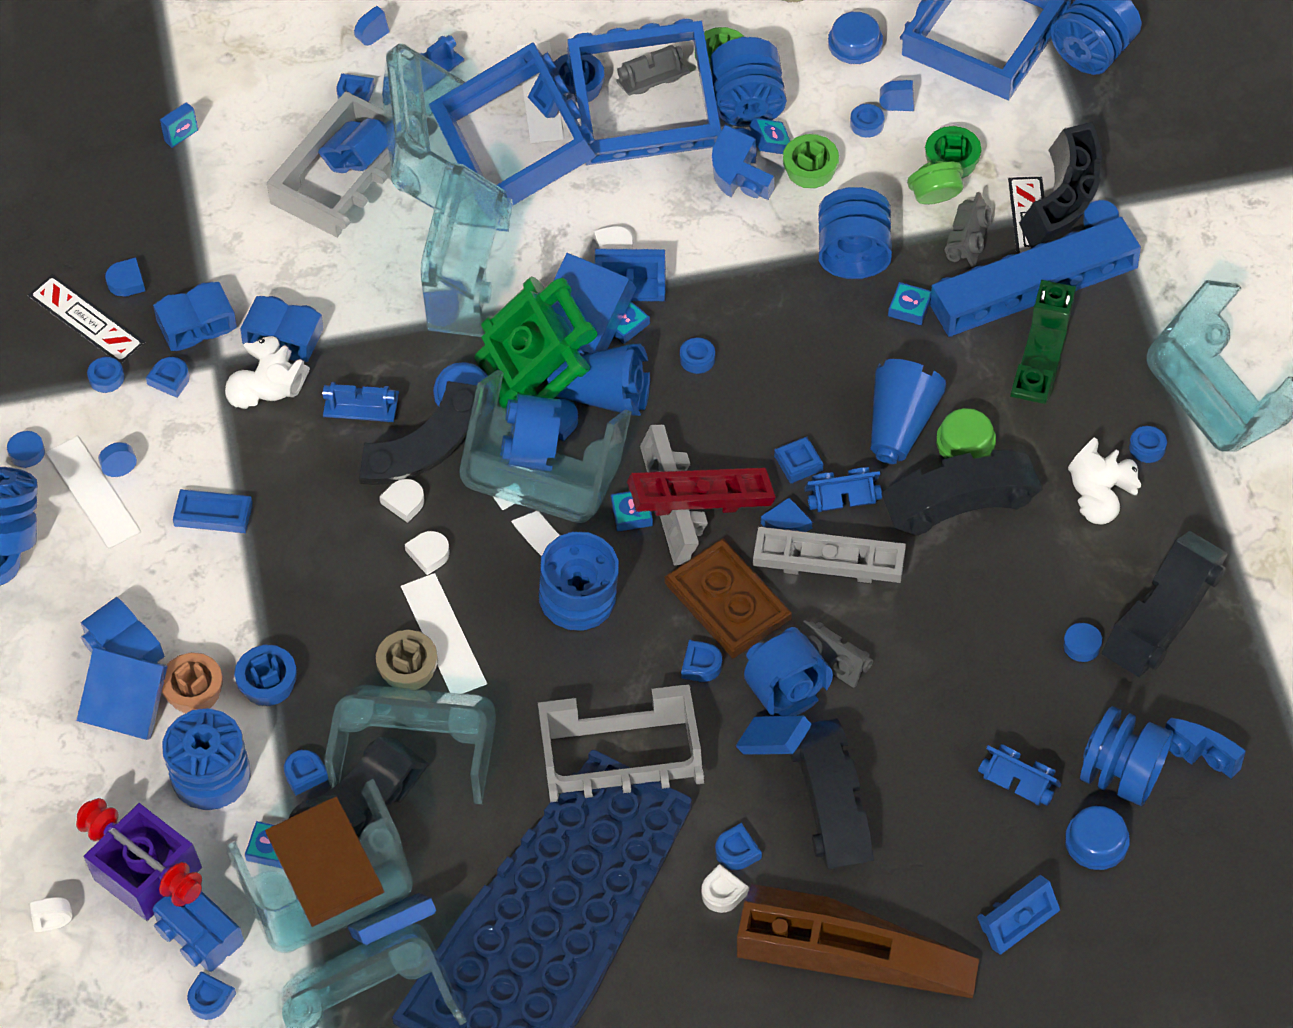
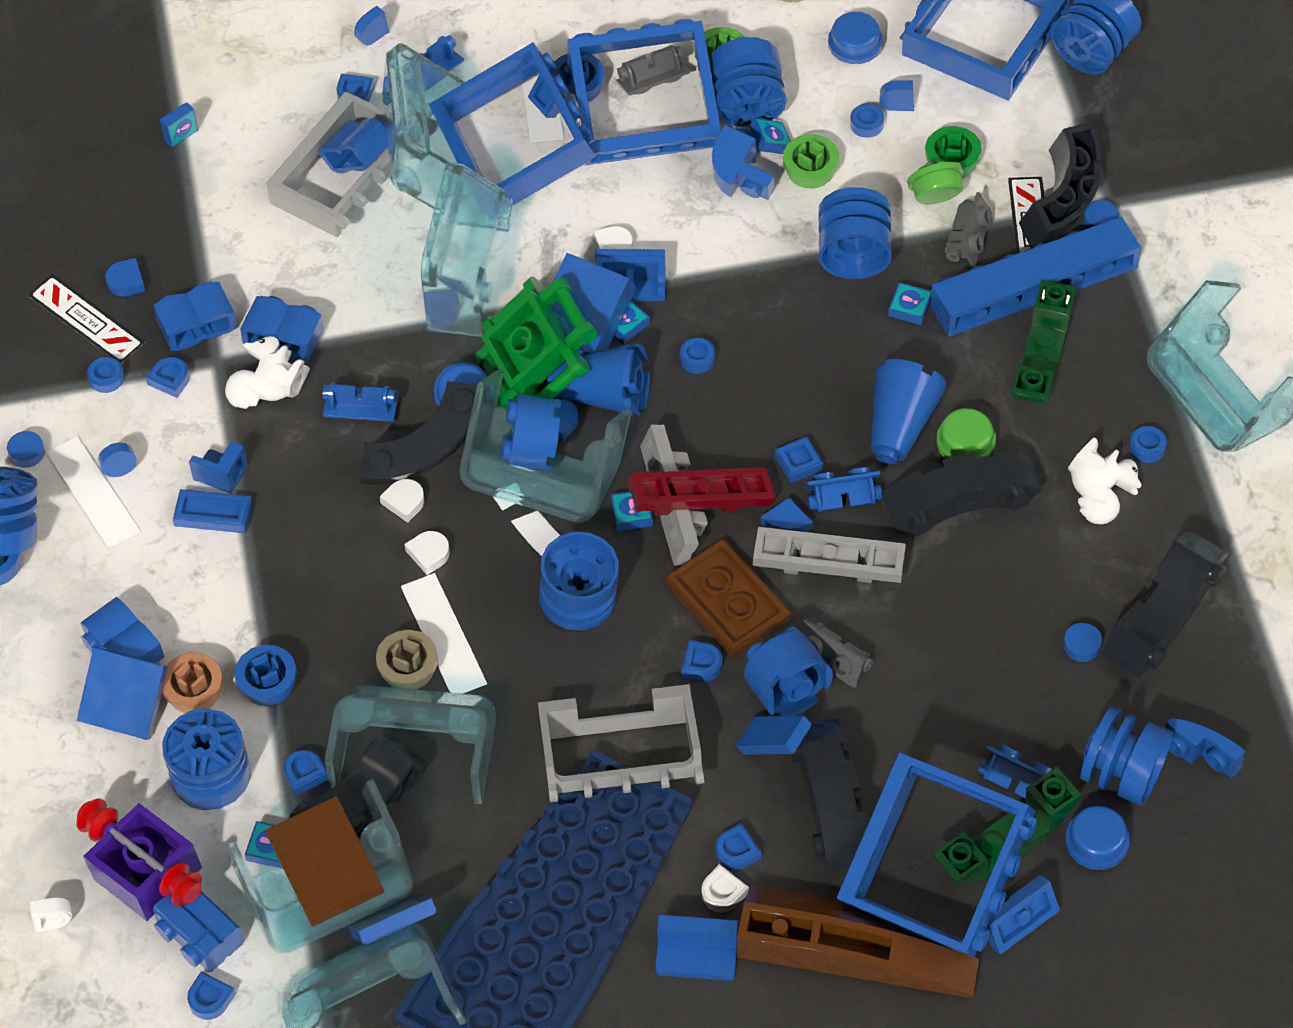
none -> blue panel [189,442,248,494]
none -> blue panel [655,915,738,981]
none -> blue window [837,752,1037,958]
none -> dark green slope [933,767,1081,885]

